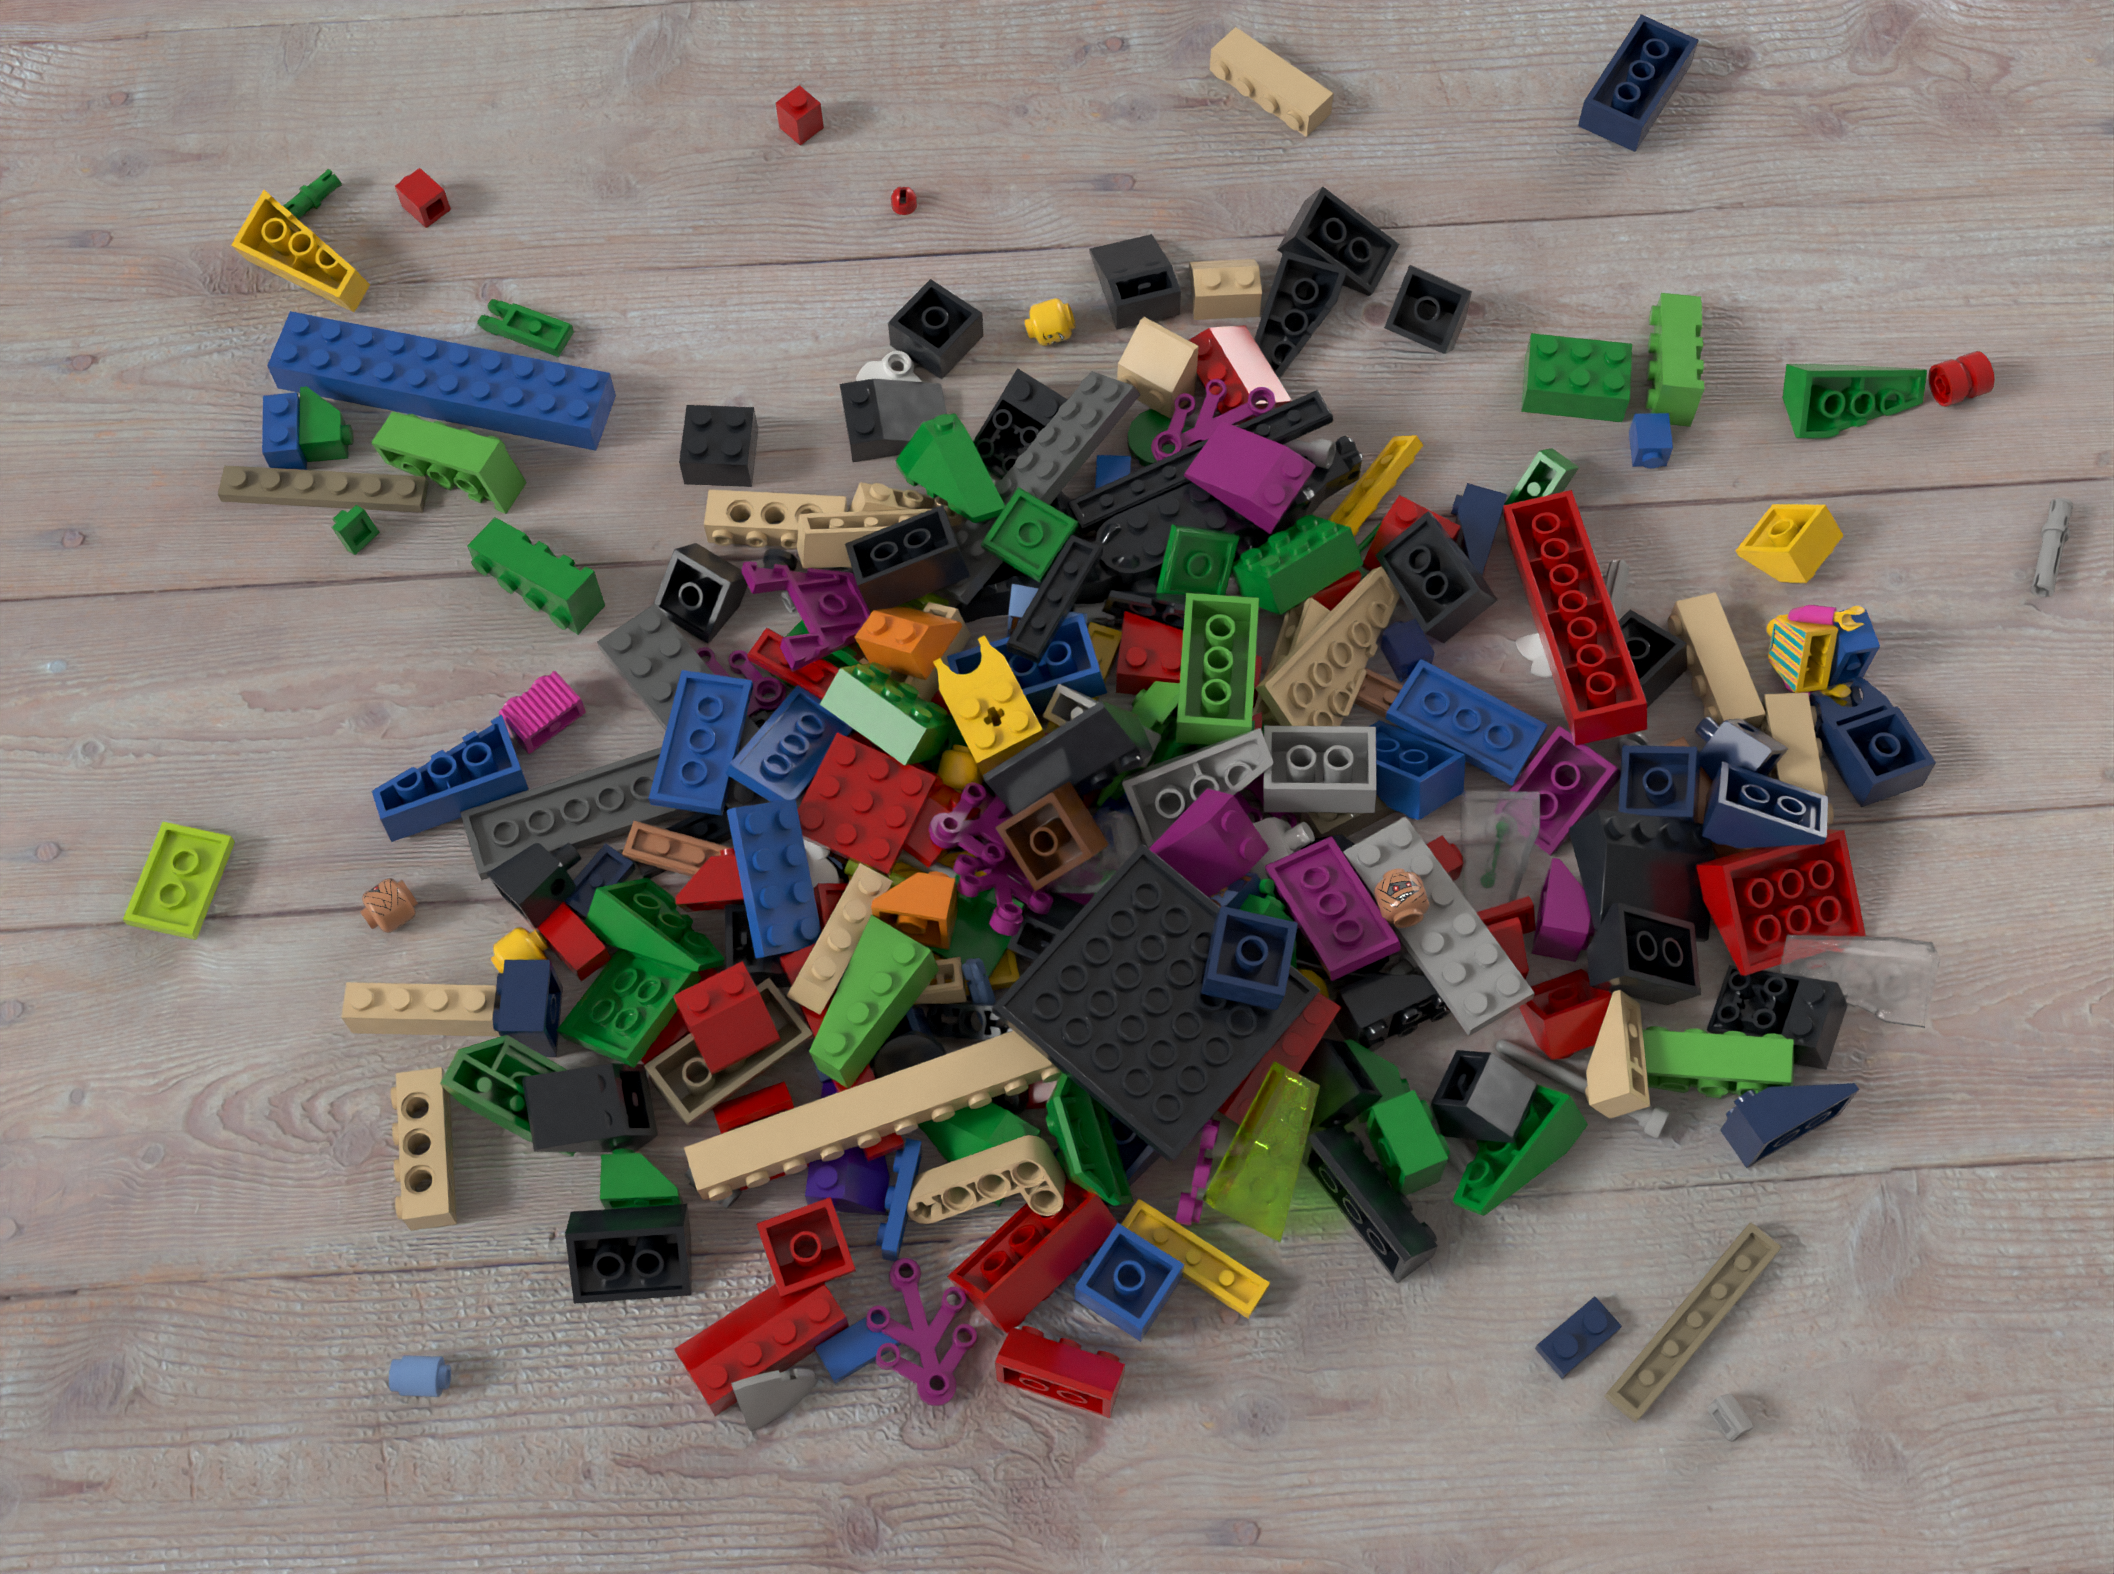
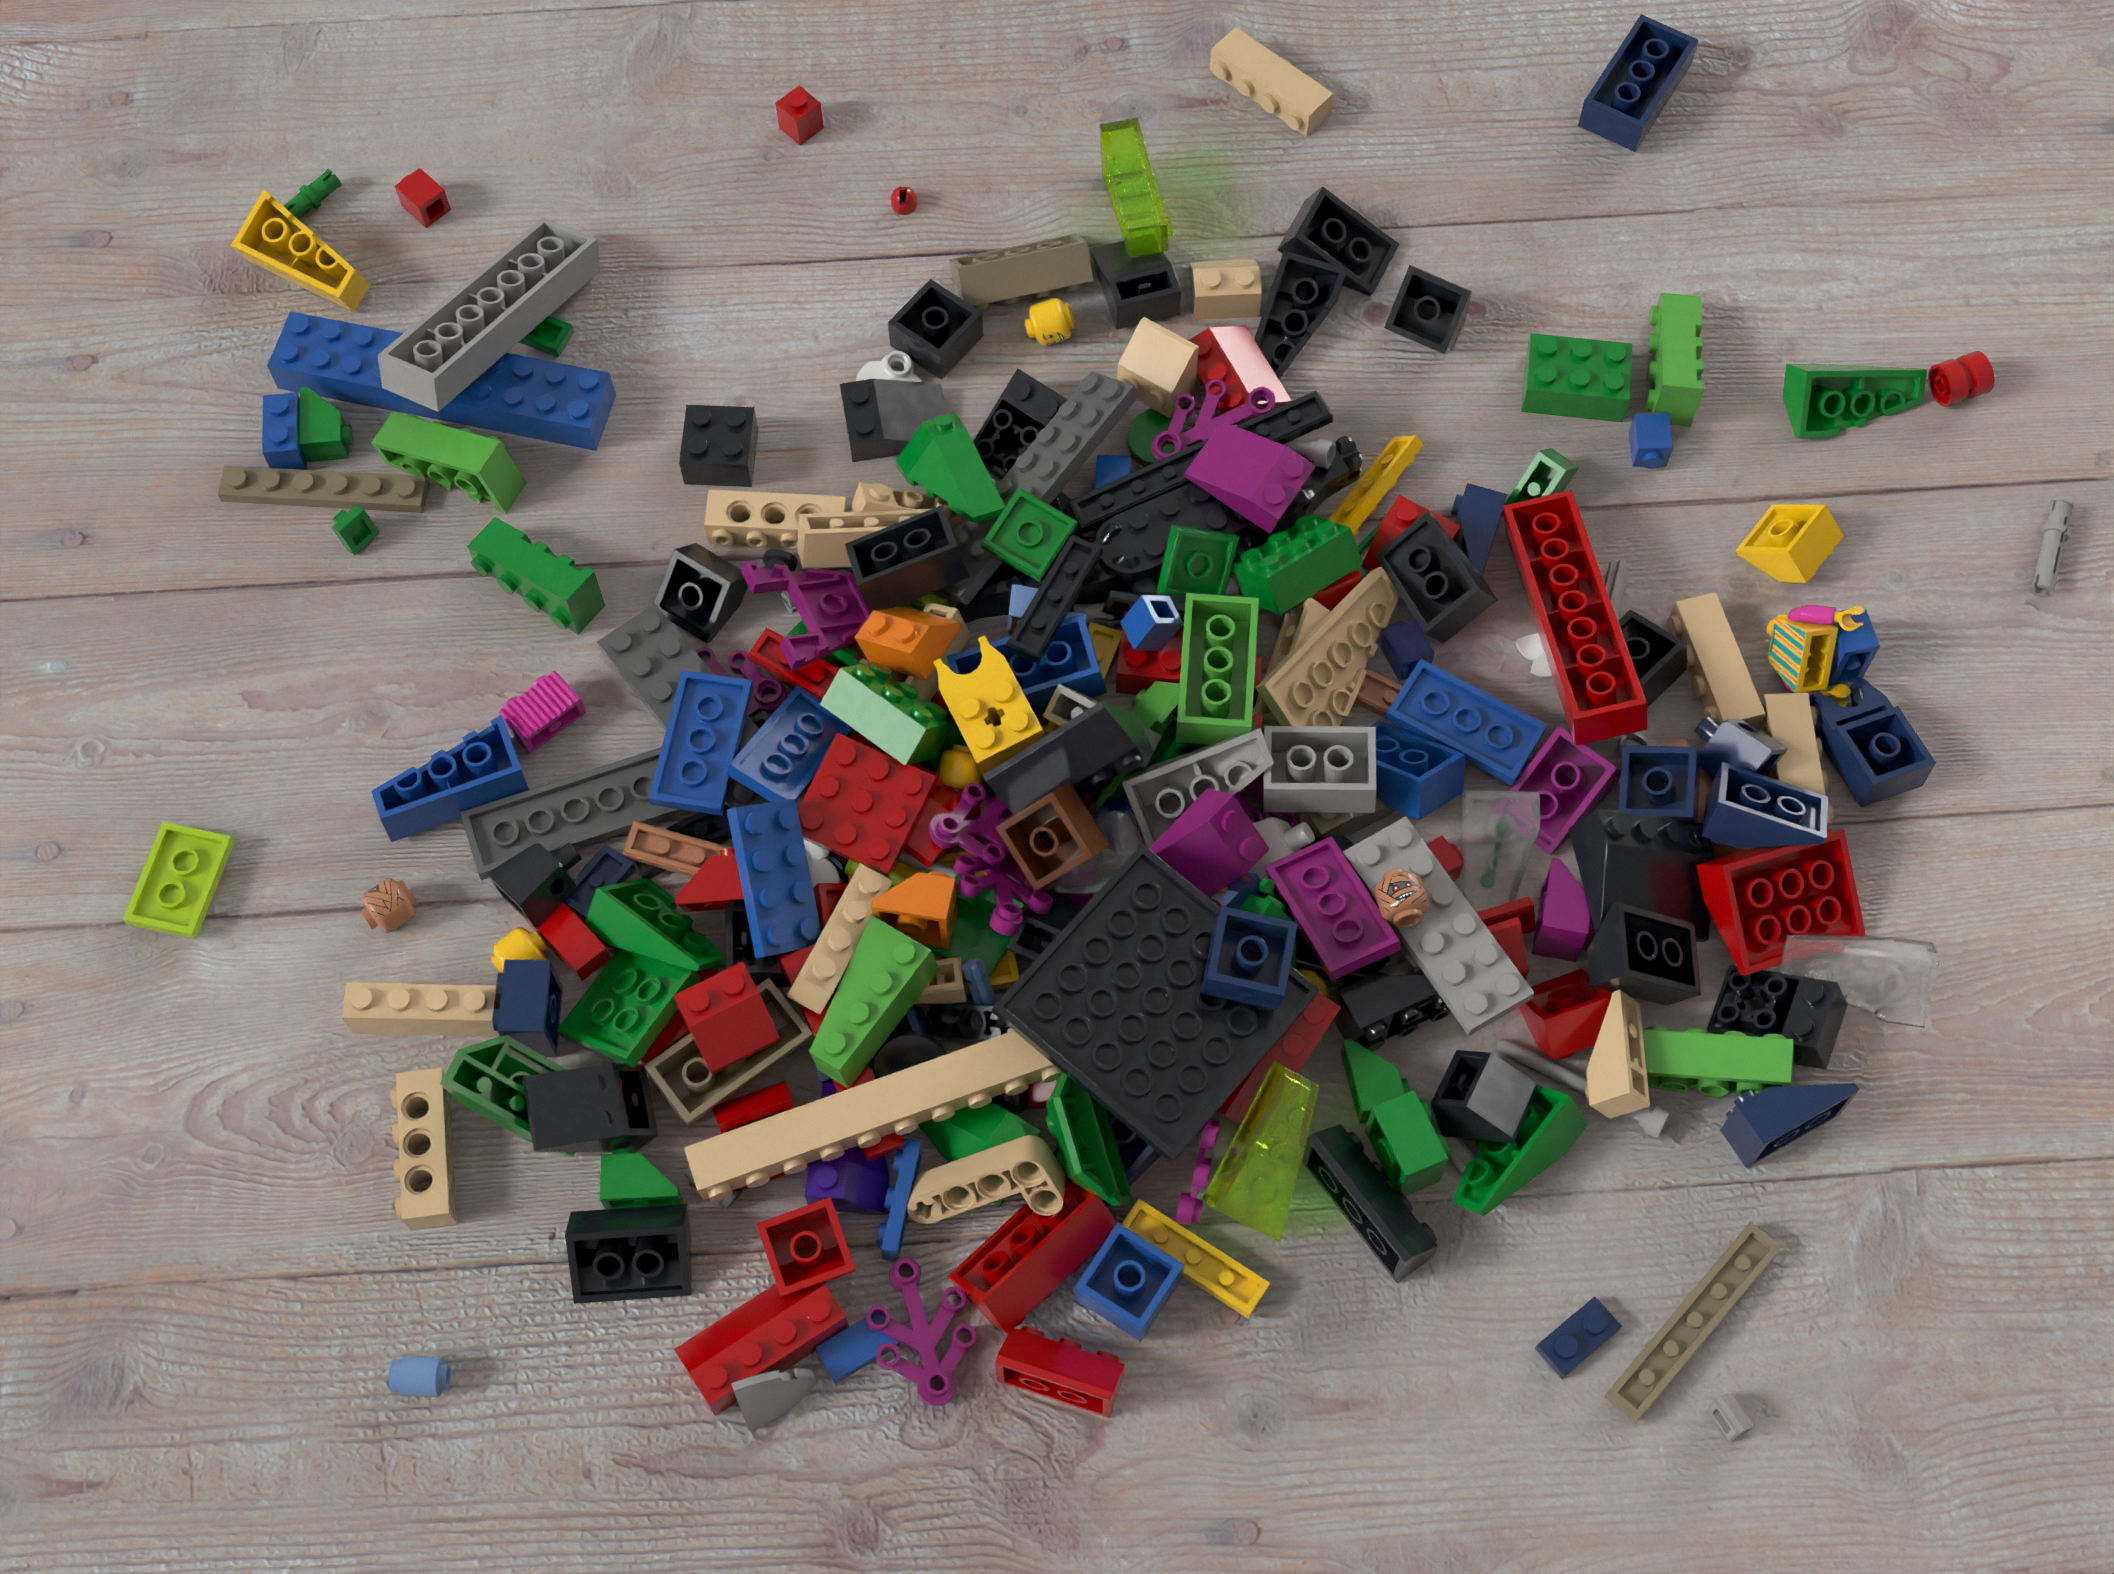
black torso [1291,1038,1383,1132] -> none
none -> light grey brick [377,217,600,412]
none -> dark tan slope [949,233,1094,310]
none -> clear neon green wedge [1099,118,1173,258]
none -> blue brick [1120,595,1184,651]

